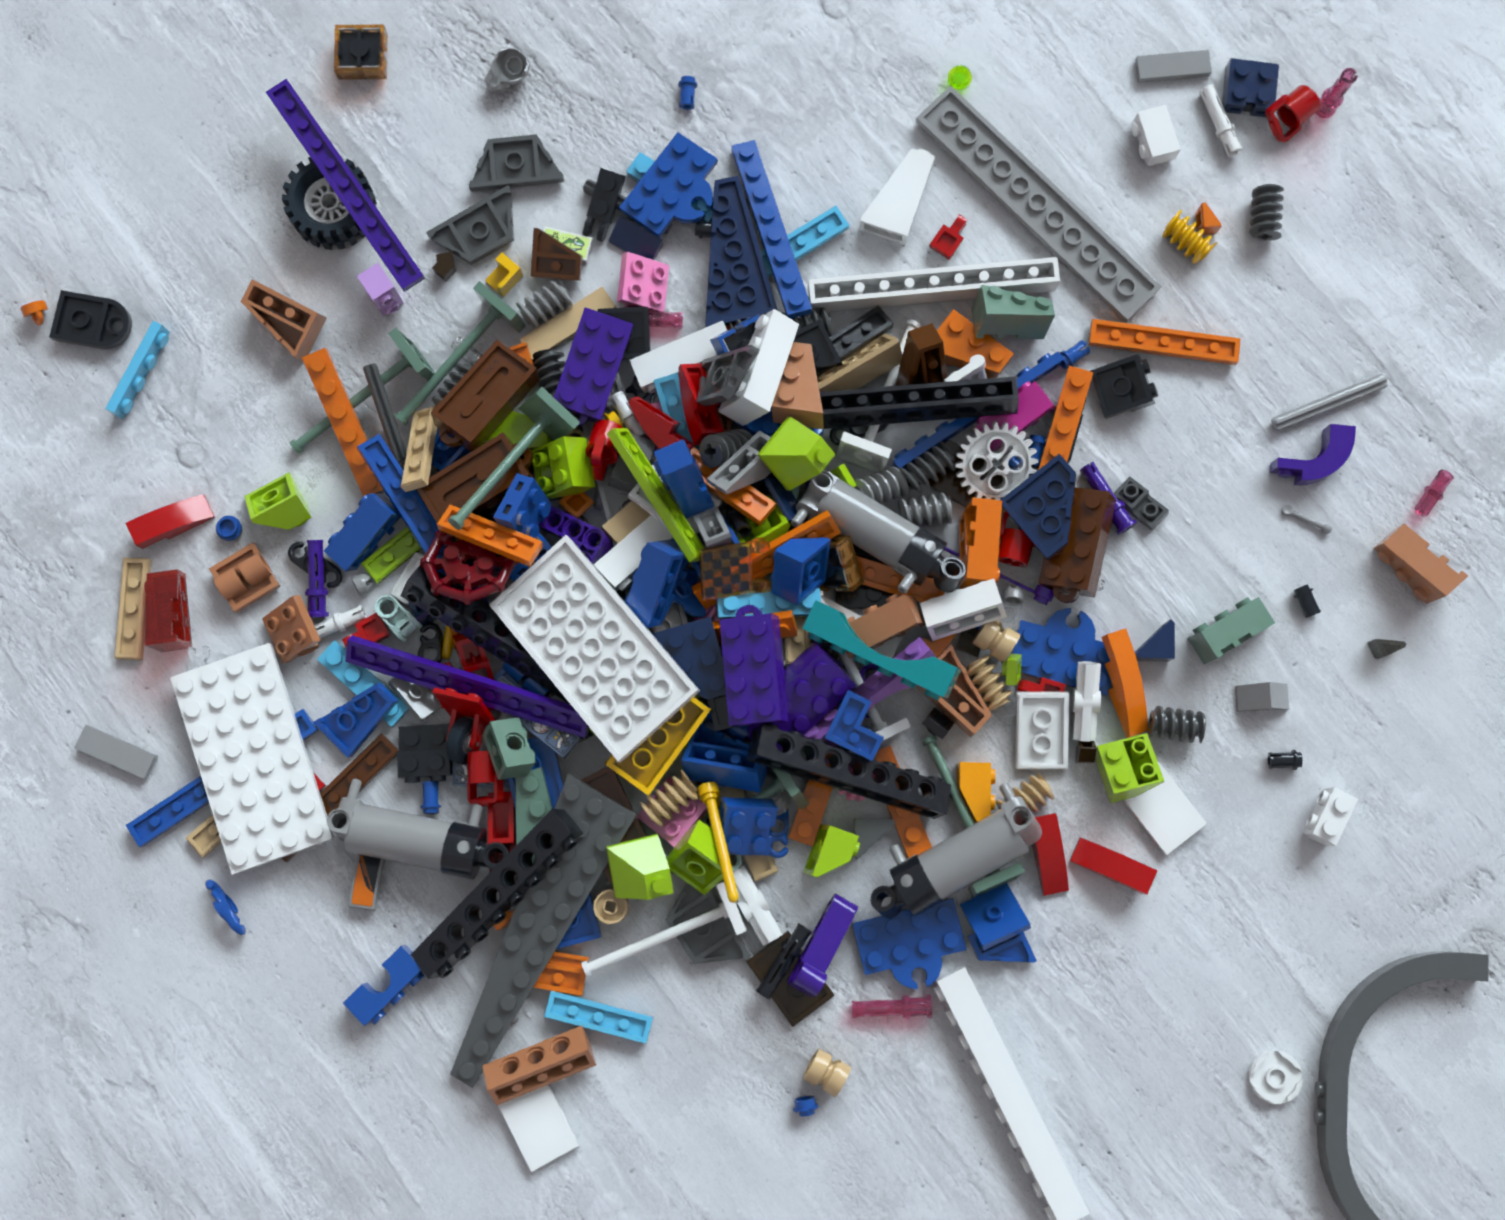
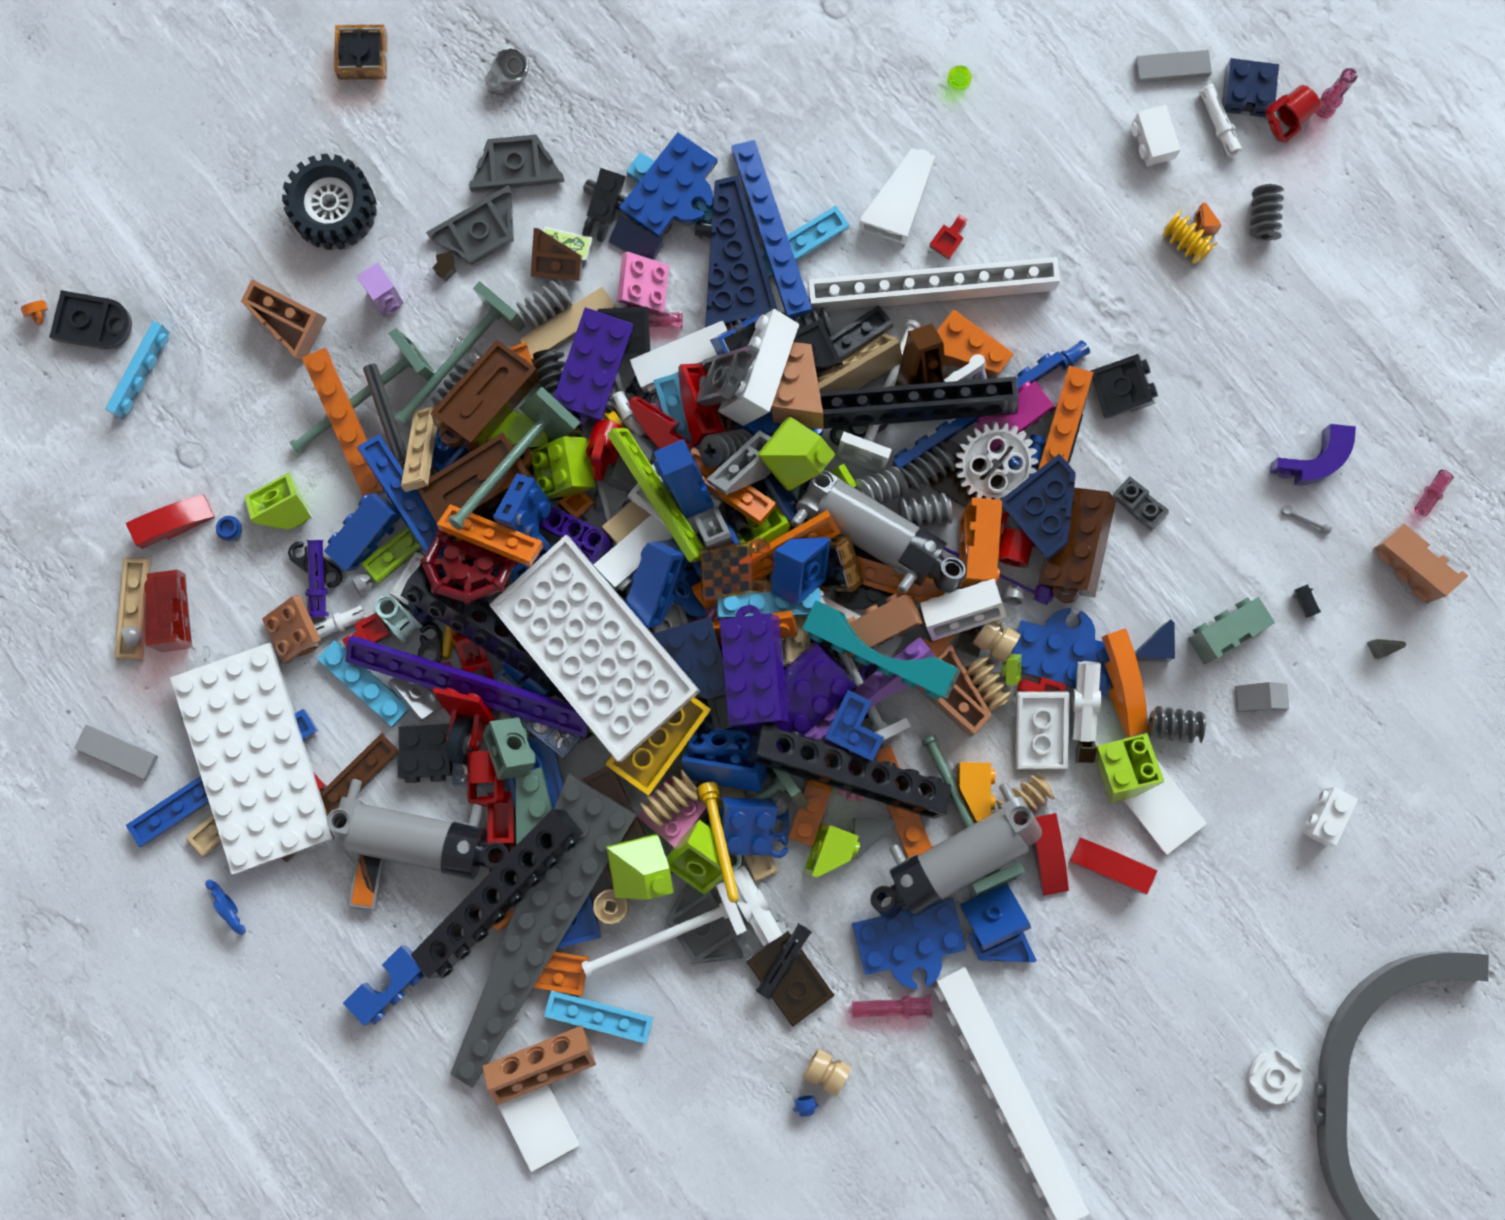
nougat plate [209,542,281,613] -> none
dark purple plate [266,78,425,292] -> none
blue wing [313,683,398,758] -> none
blue pin [420,781,441,814] -> none
yellow panel [486,252,523,298] -> none
blue pin [678,76,698,110] -> none
dark purple beam [787,893,858,997] -> none
light grey plate [915,86,1162,323] -> none
black plate [922,707,954,739] -> none
sand green wedge [971,285,1055,339] -> none
dark purple pin [1080,461,1137,535] -> none
orange plate [1088,319,1241,365] -> none
black pin [1267,750,1303,770] -> none
light grey axle [1271,374,1388,431] -> none
none -> light grey hinge [121,626,143,648]
none -> blue piece [687,728,751,755]

